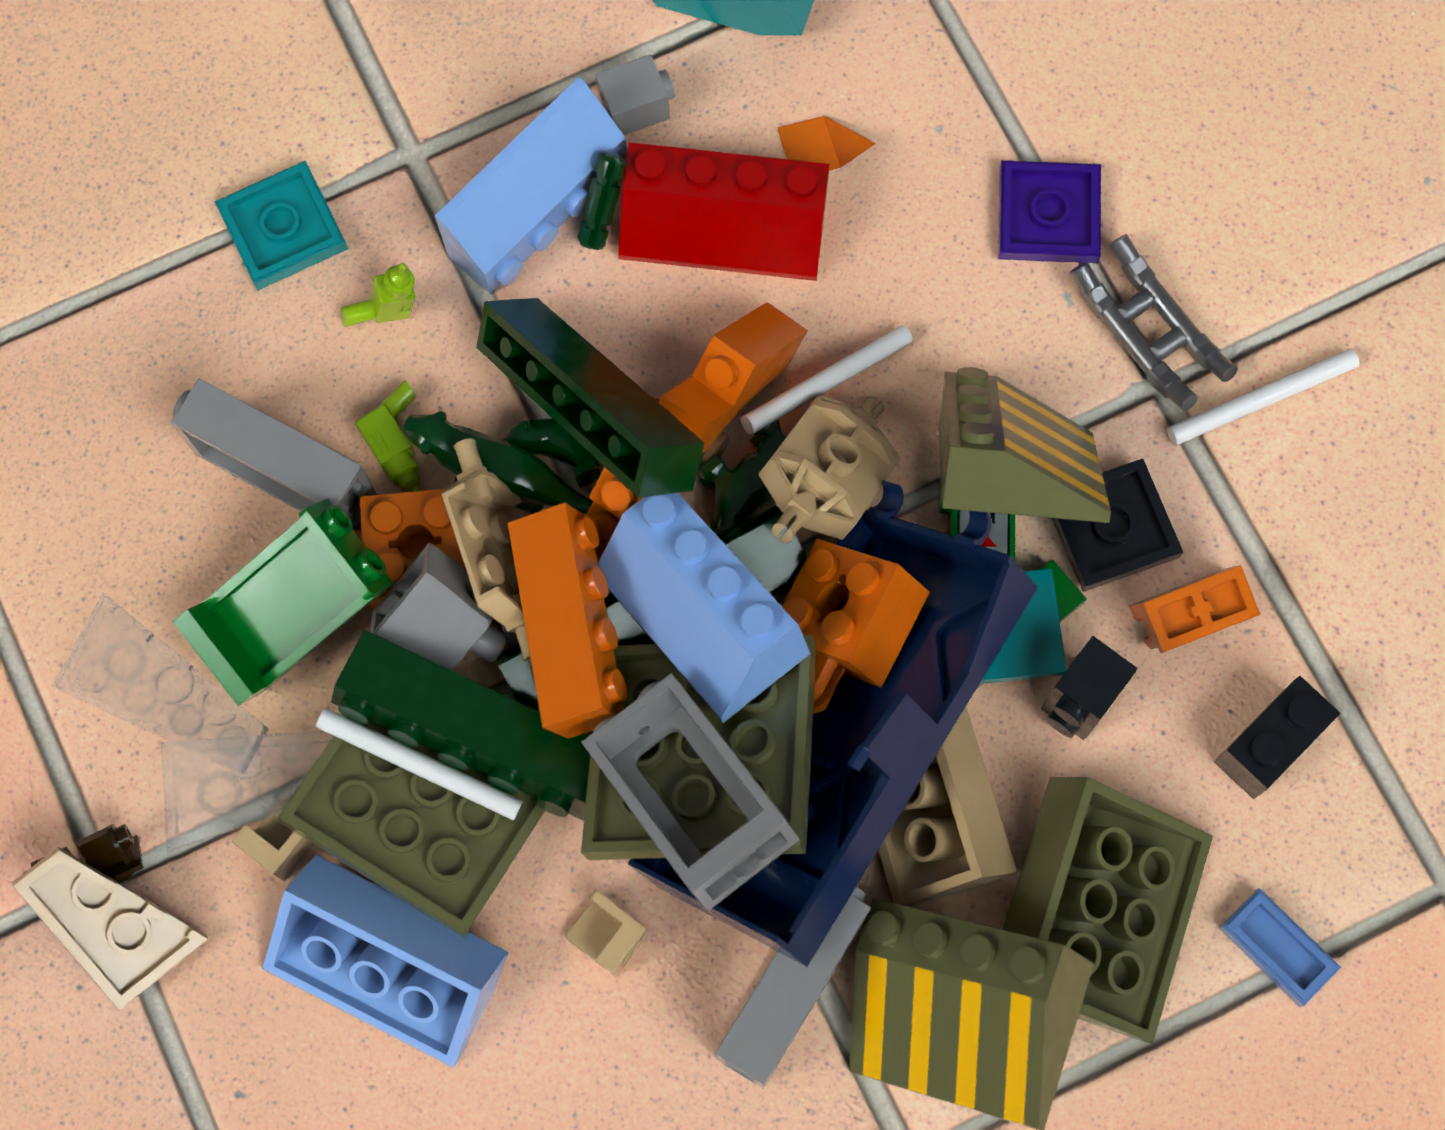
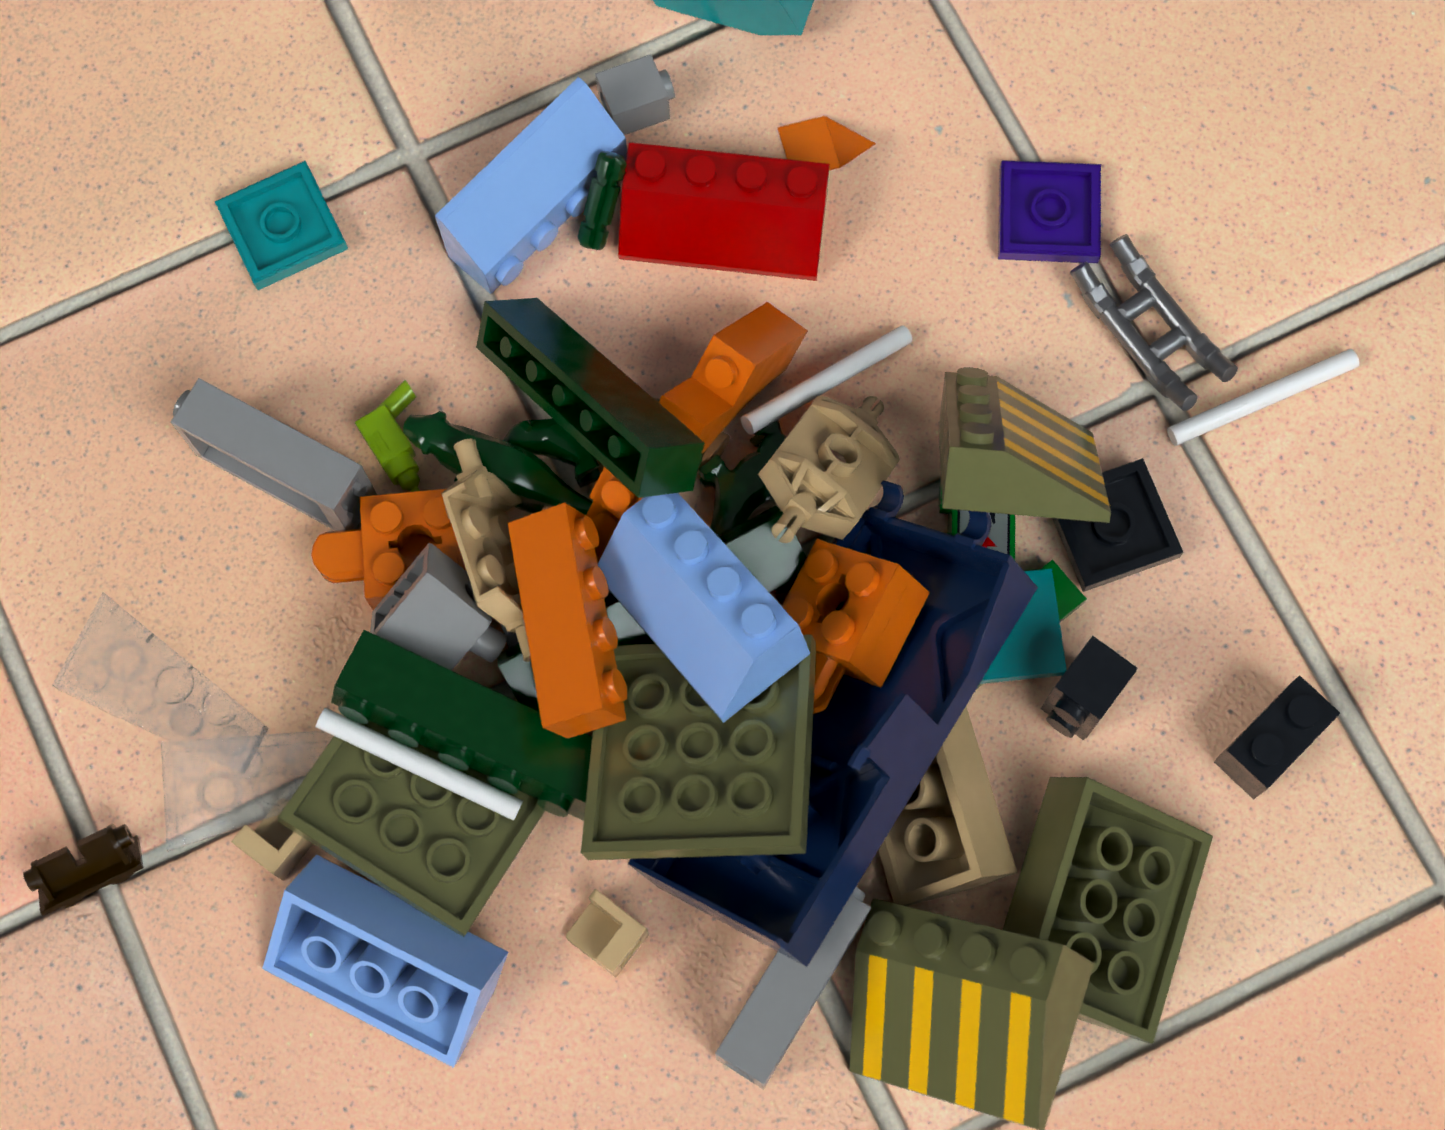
tan wing [12,847,208,1011] -> none
panel [173,499,394,706] -> none
lime piece [341,263,416,327] -> none
light grey piece [581,673,800,911] -> none
orange hinge [1129,565,1261,653] -> none
medium blue tile [1219,888,1341,1007] -> none

